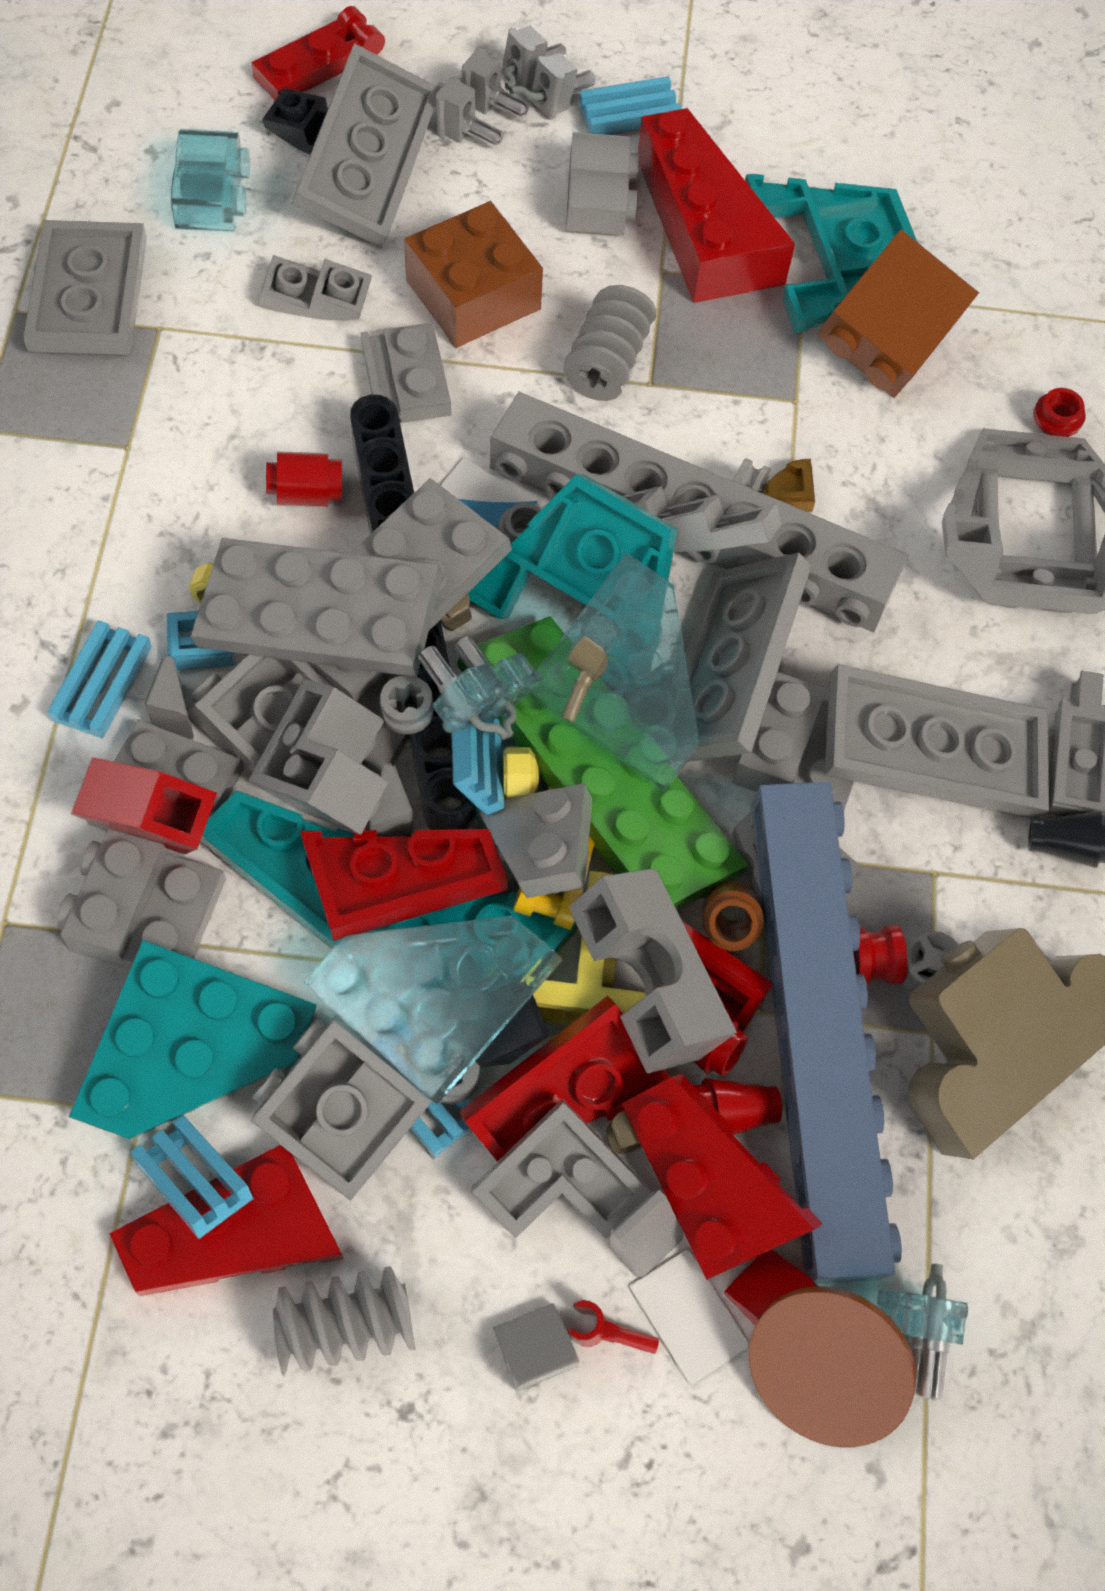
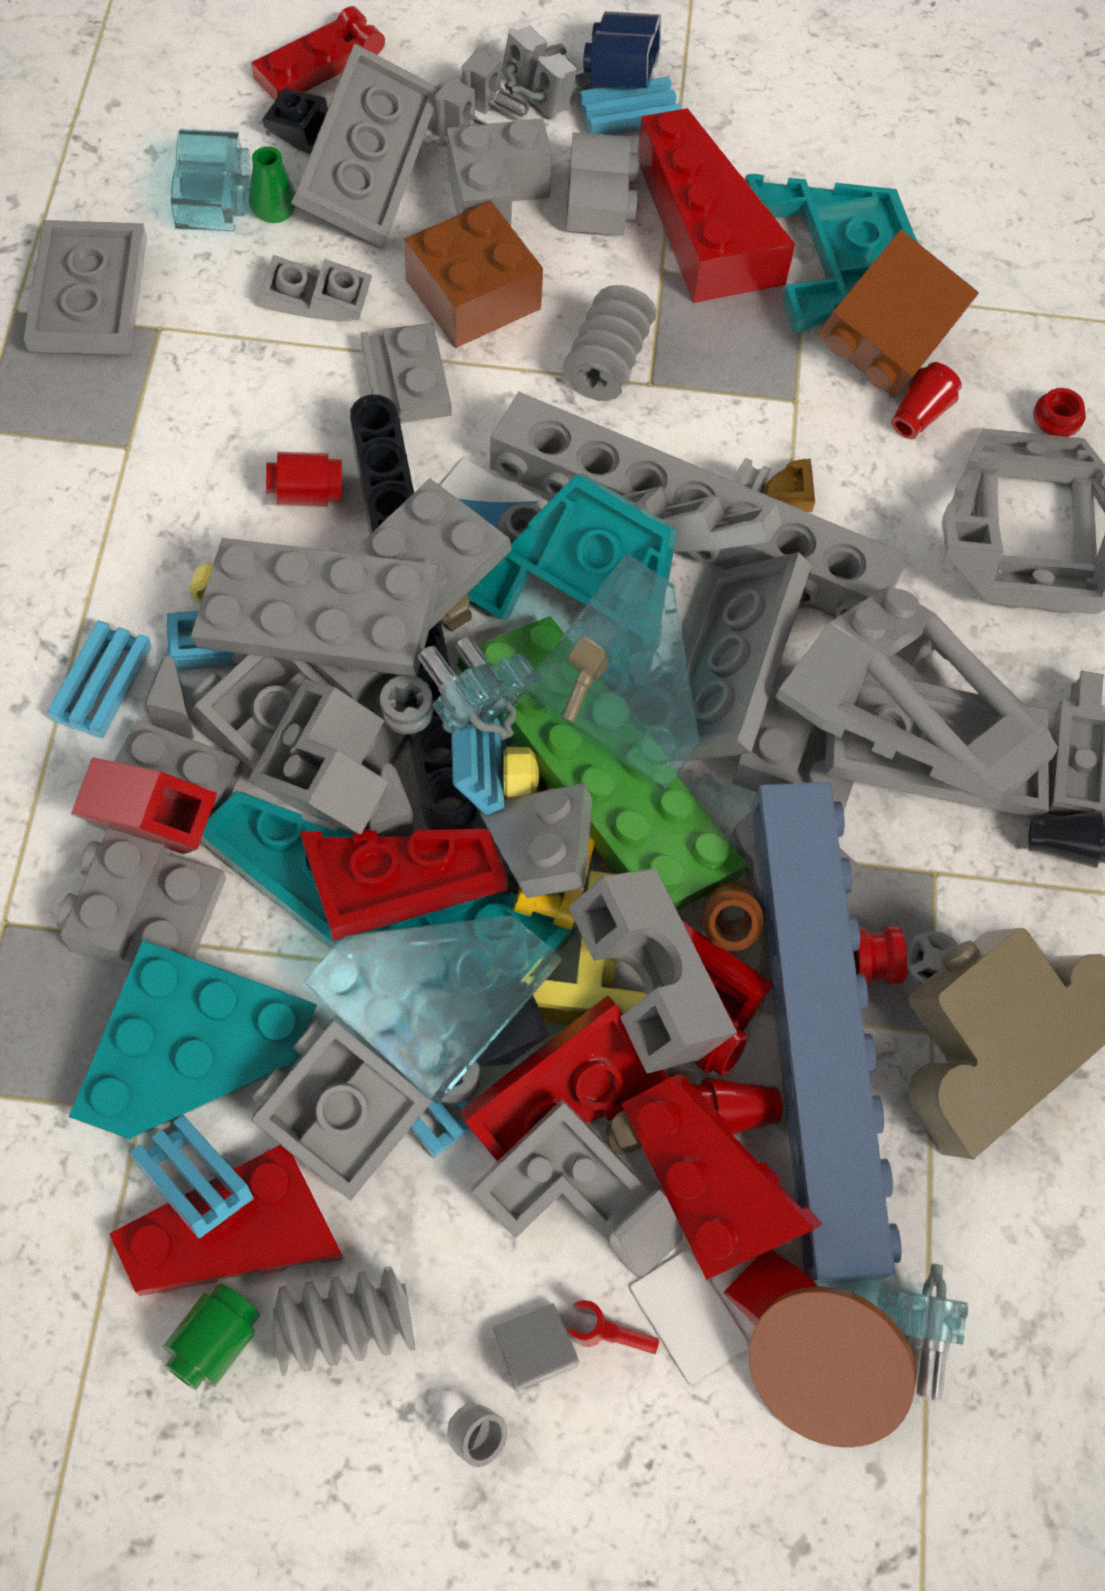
none -> green brick [162,1283,261,1390]
none -> green cone [248,146,295,223]
none -> light grey brick [447,118,552,226]
none -> light grey hinge [447,1404,507,1467]
none -> dark blue brick [583,11,661,88]
none -> light grey windscreen [776,585,1058,805]
none -> red cone [891,362,962,439]

